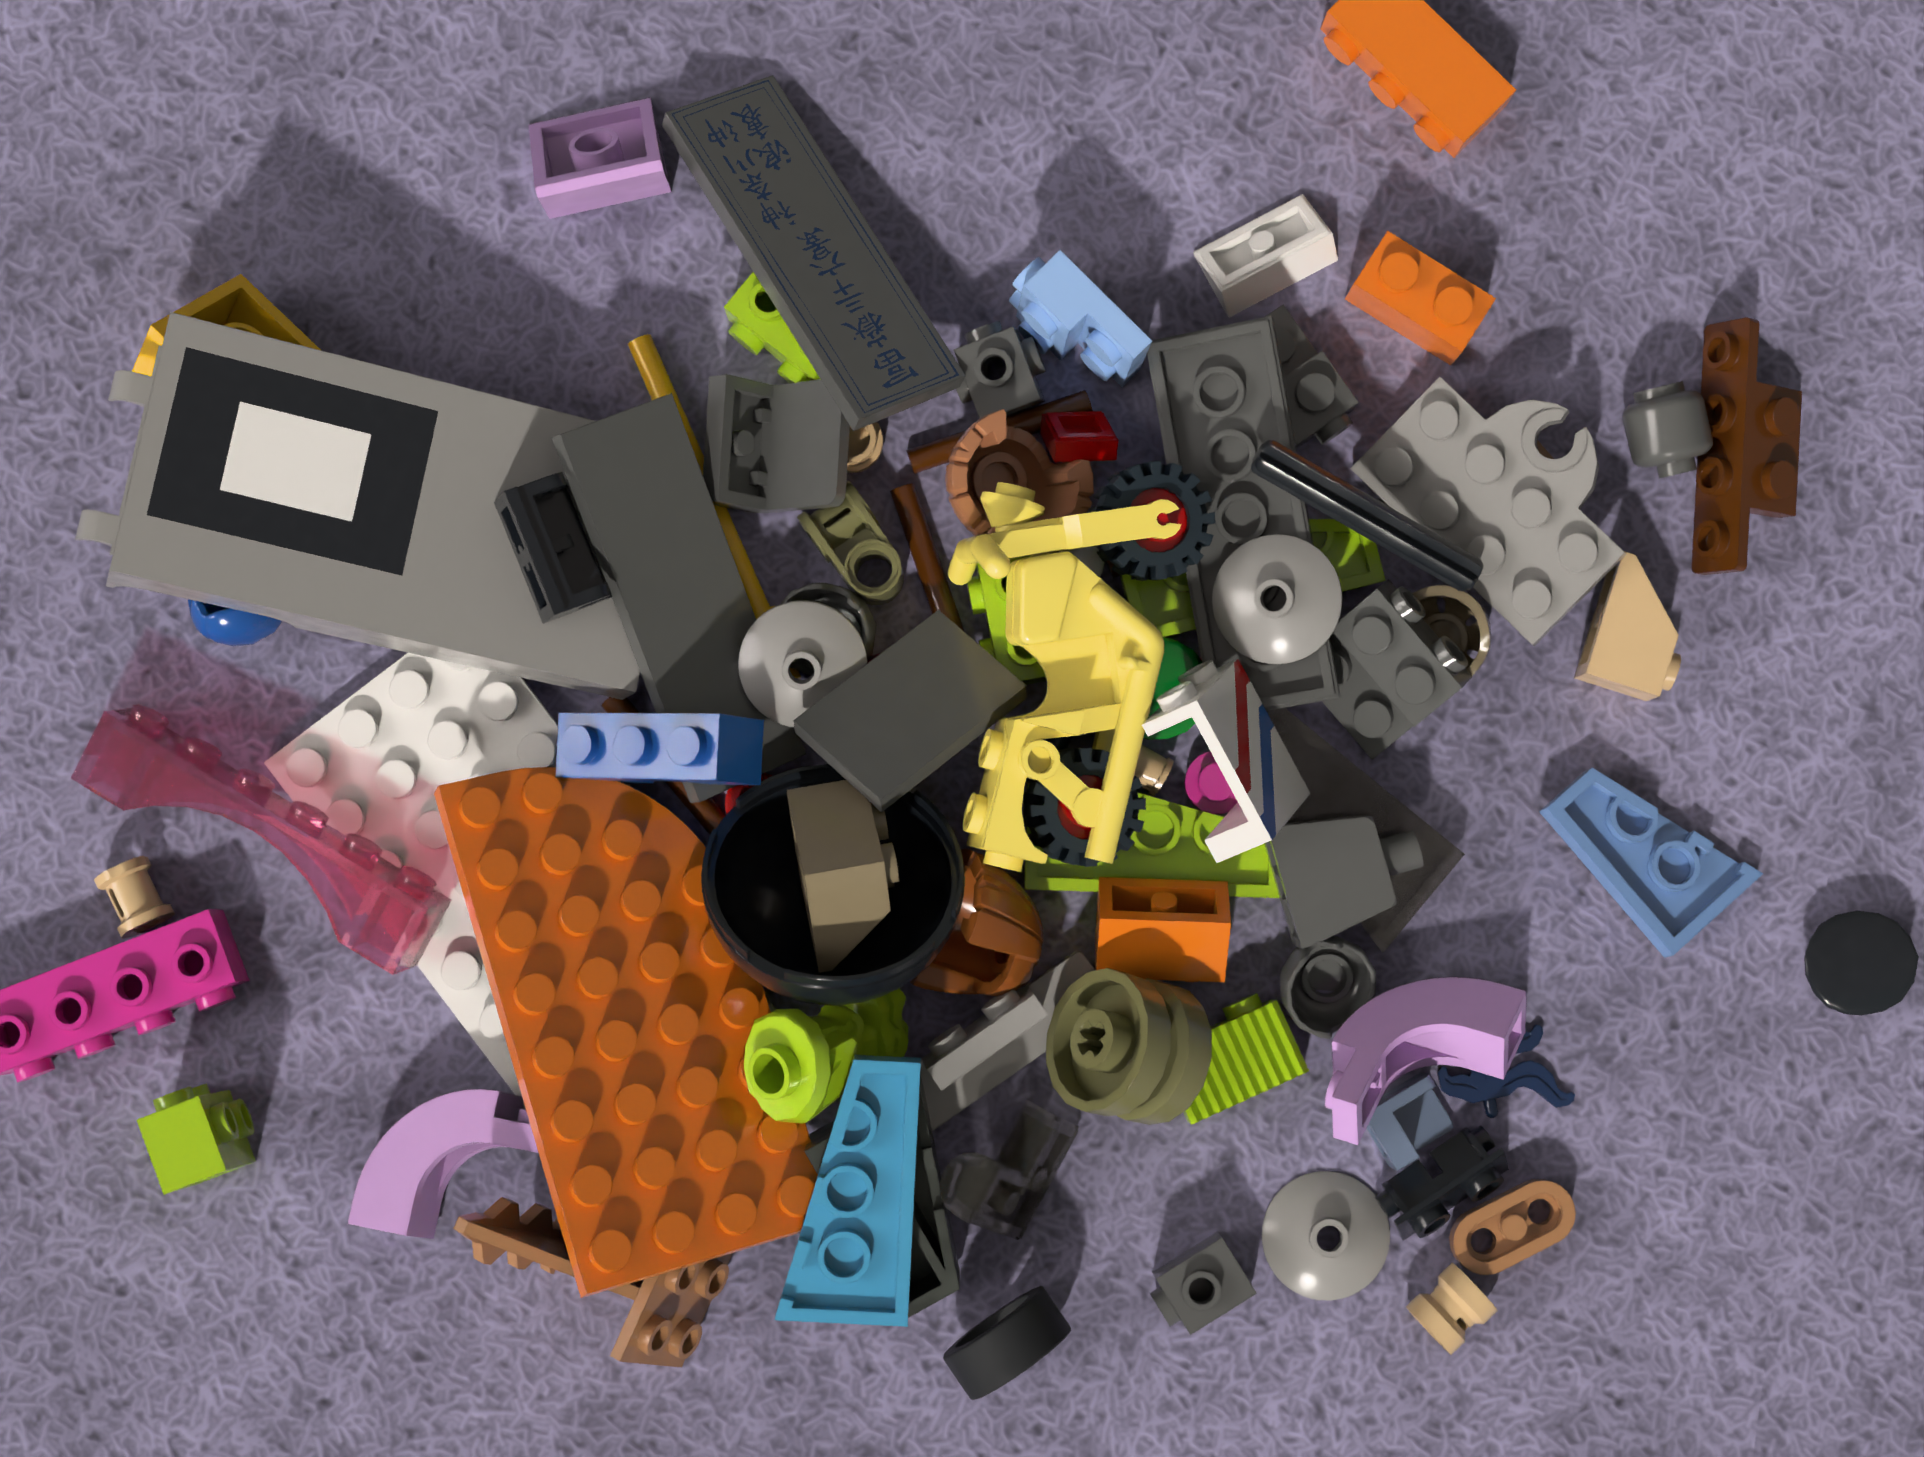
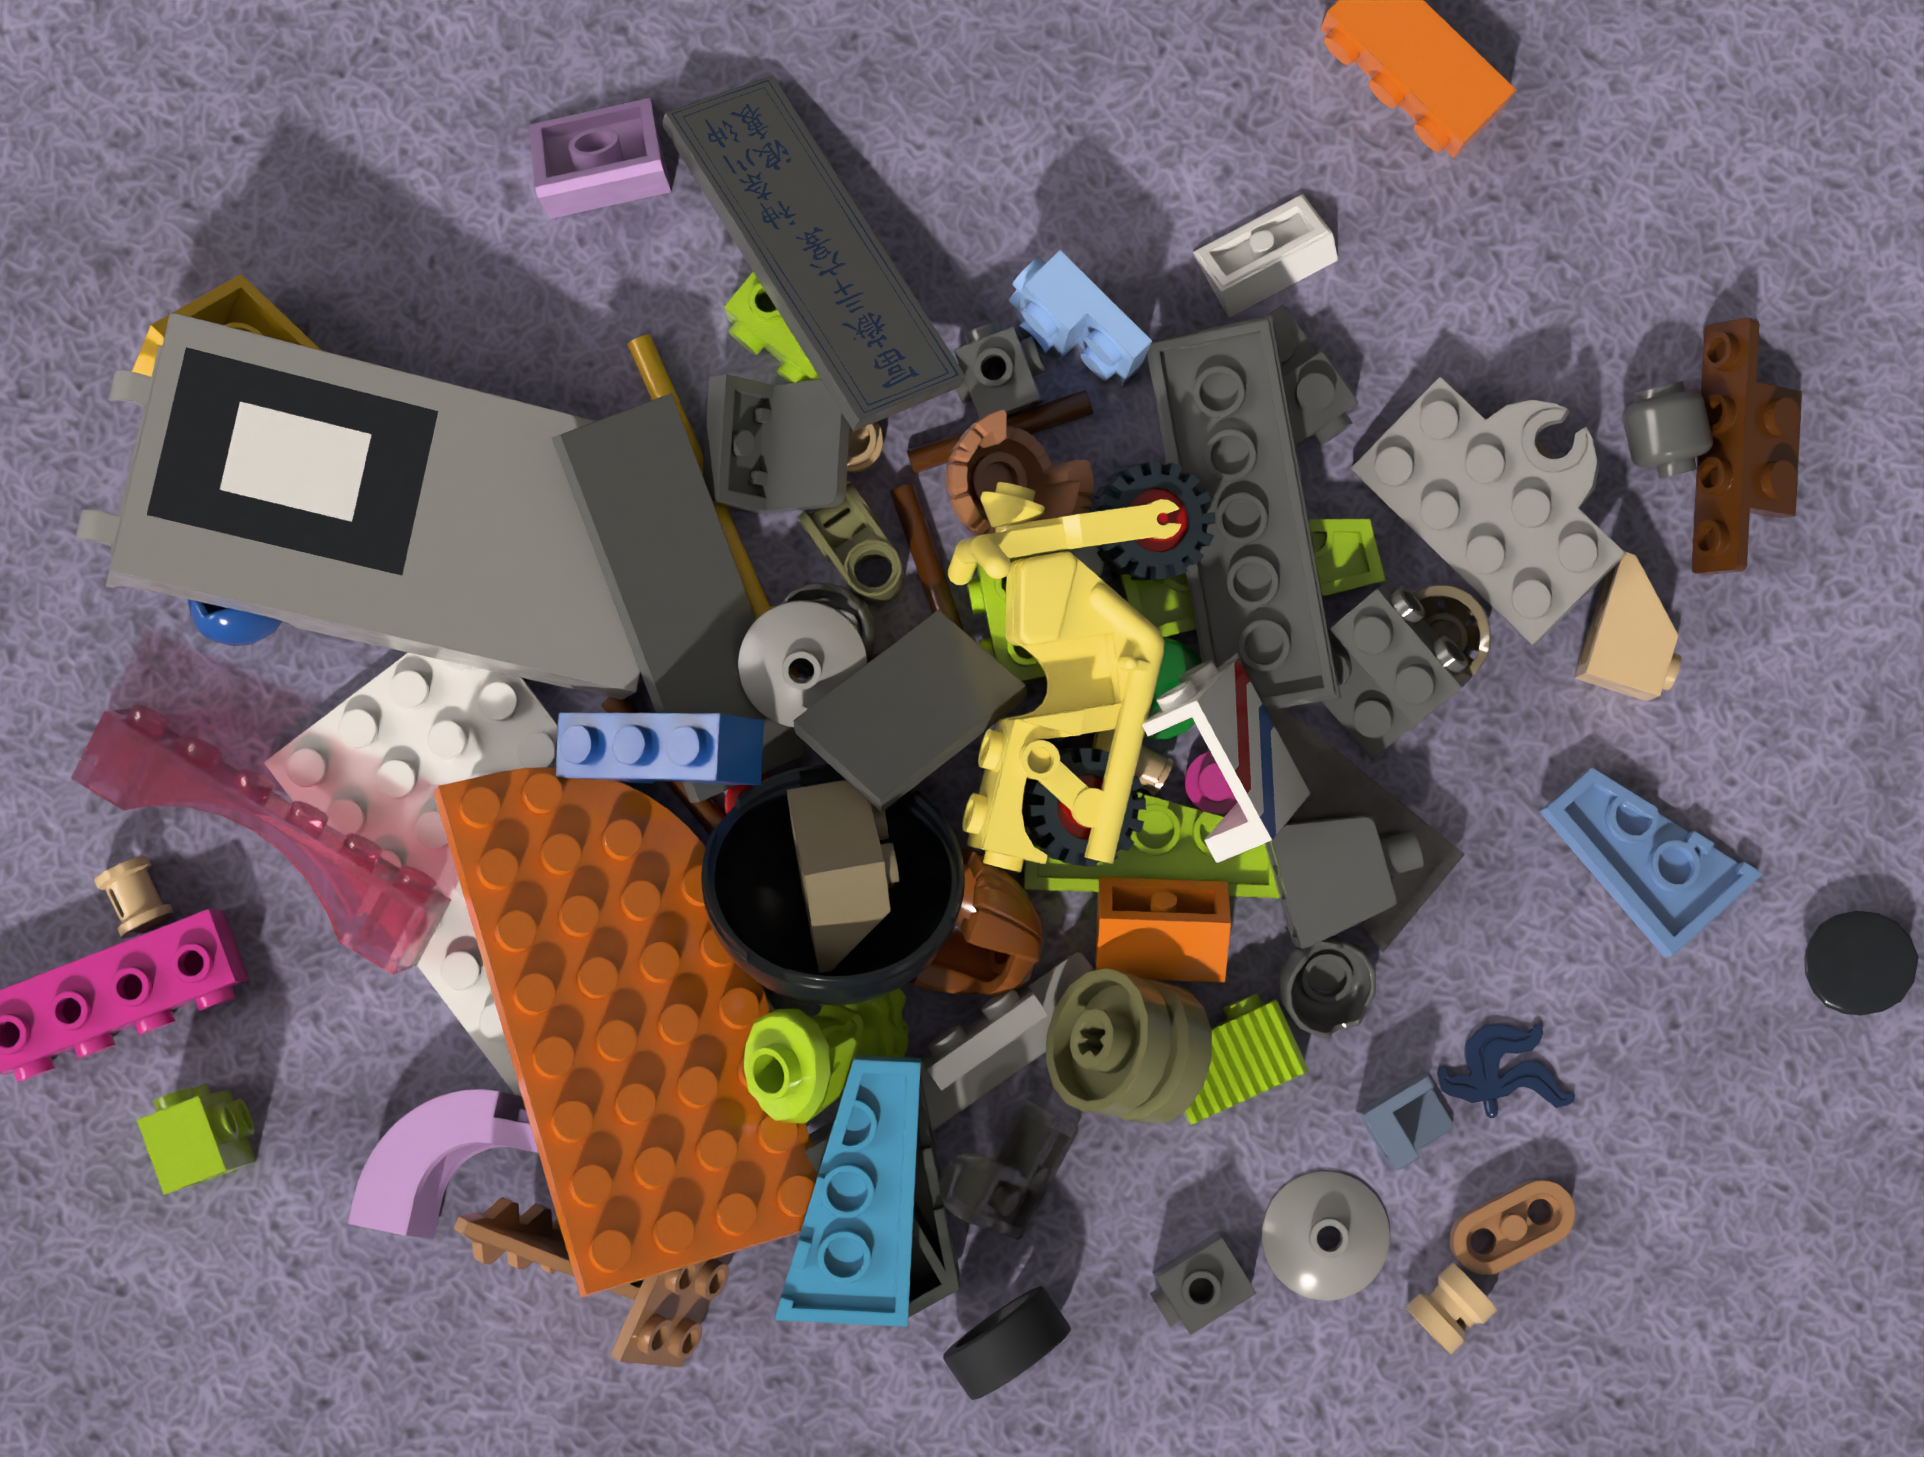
black hinge [494,472,612,624] -> none
red tile [1040,411,1119,462] -> none
light grey dish [1212,534,1343,664] -> none
black axle [1251,440,1484,591] -> none
lavender arch [1325,977,1527,1145] -> none
orange brick [1345,230,1496,366] -> none
black hinge [1375,1125,1509,1241] -> none

